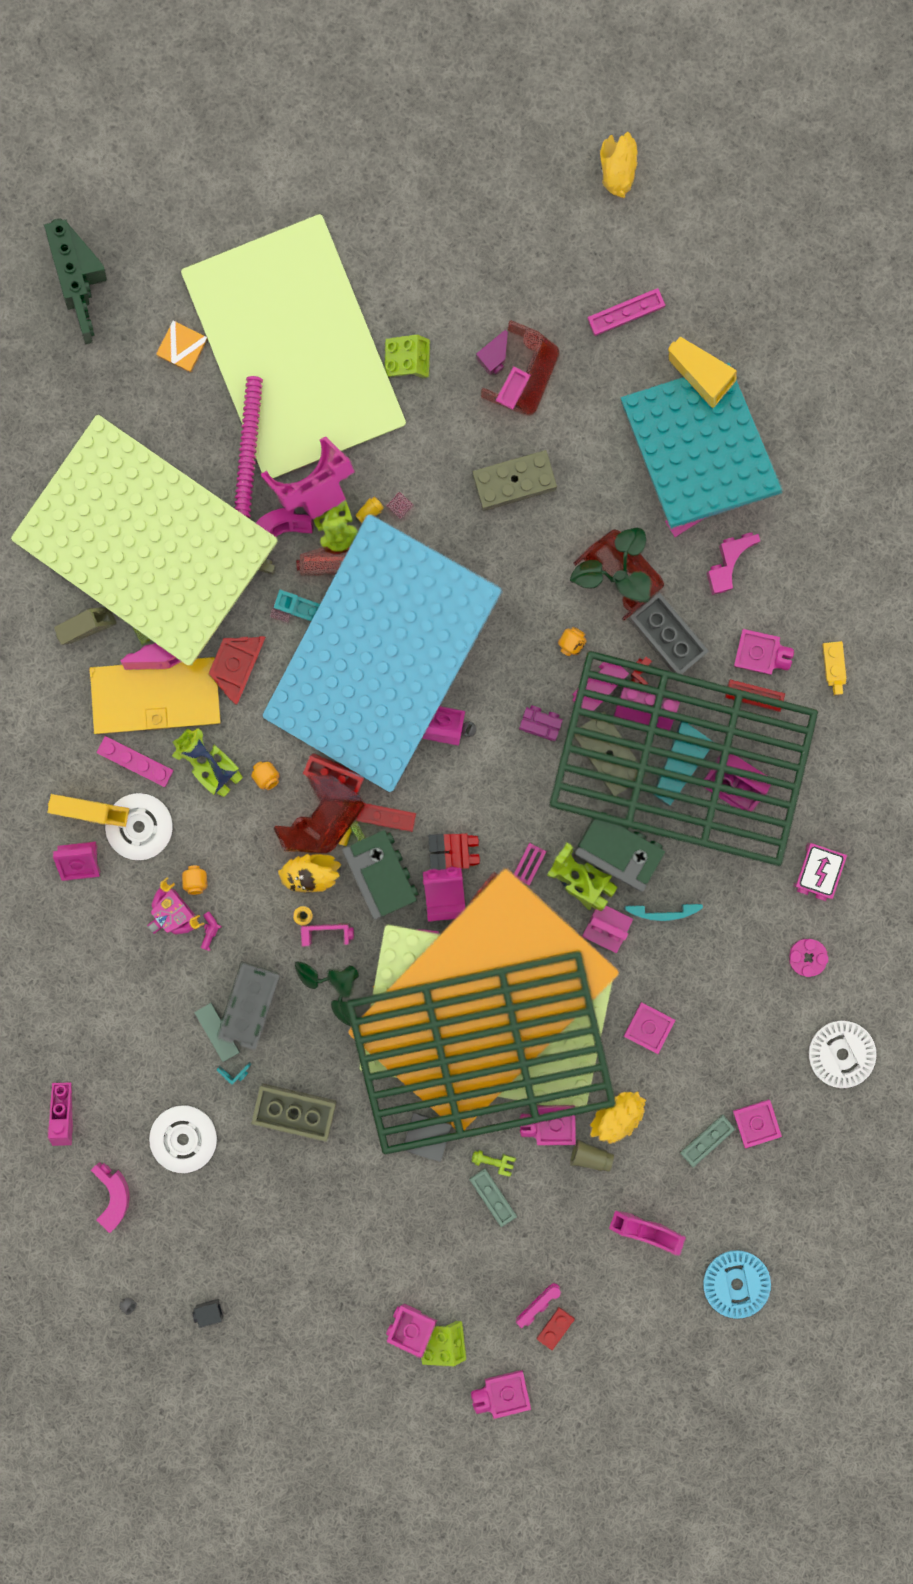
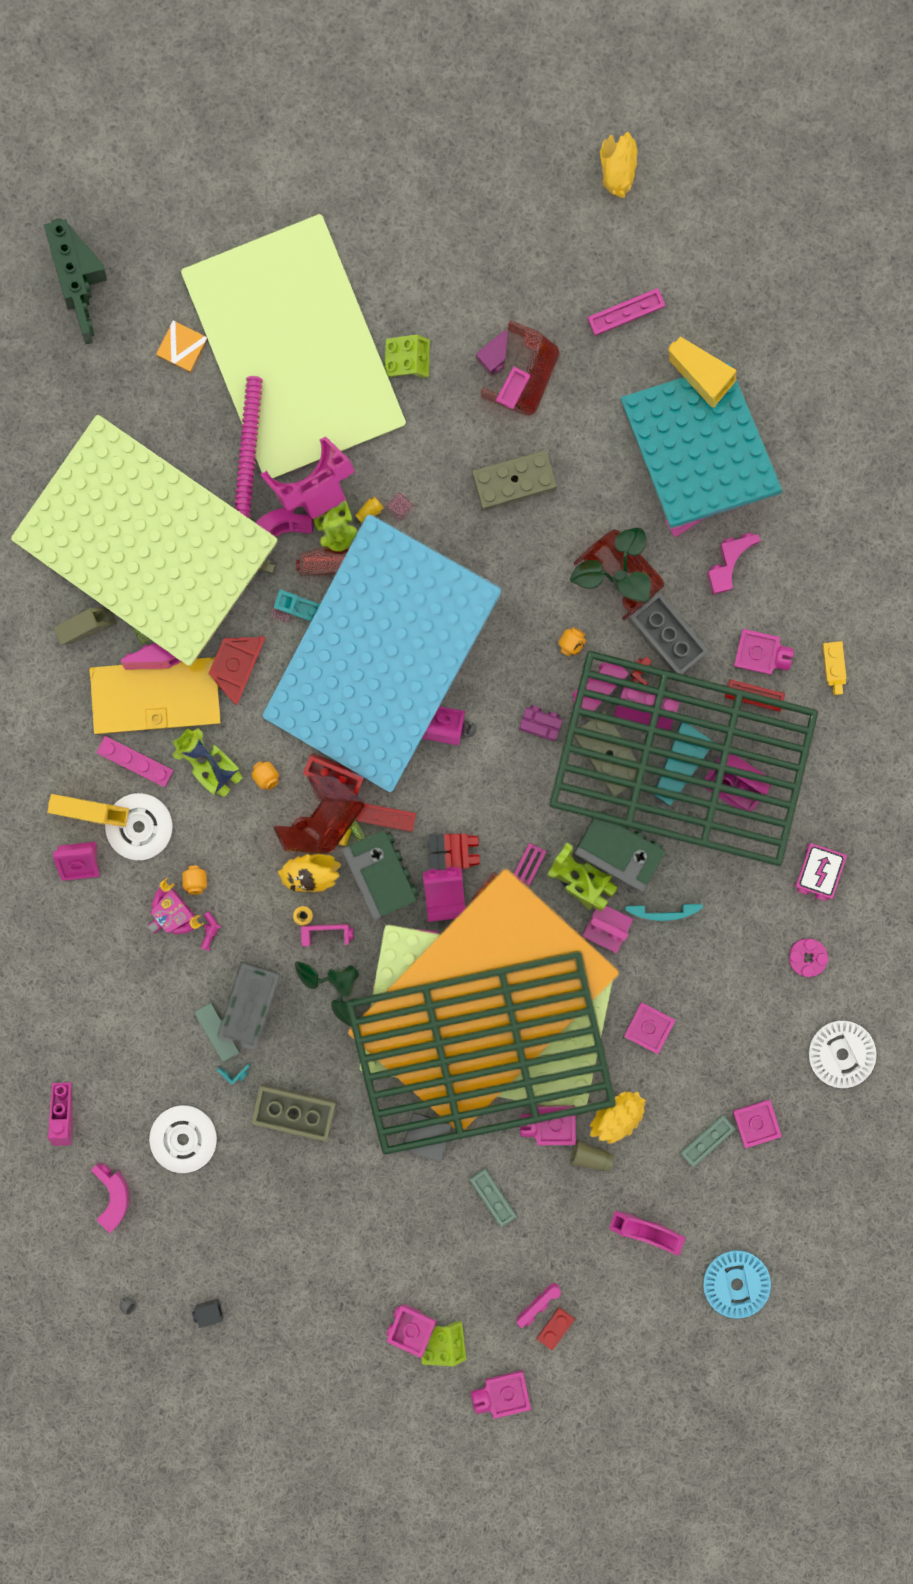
lime hinge [471,1150,516,1177] -> none

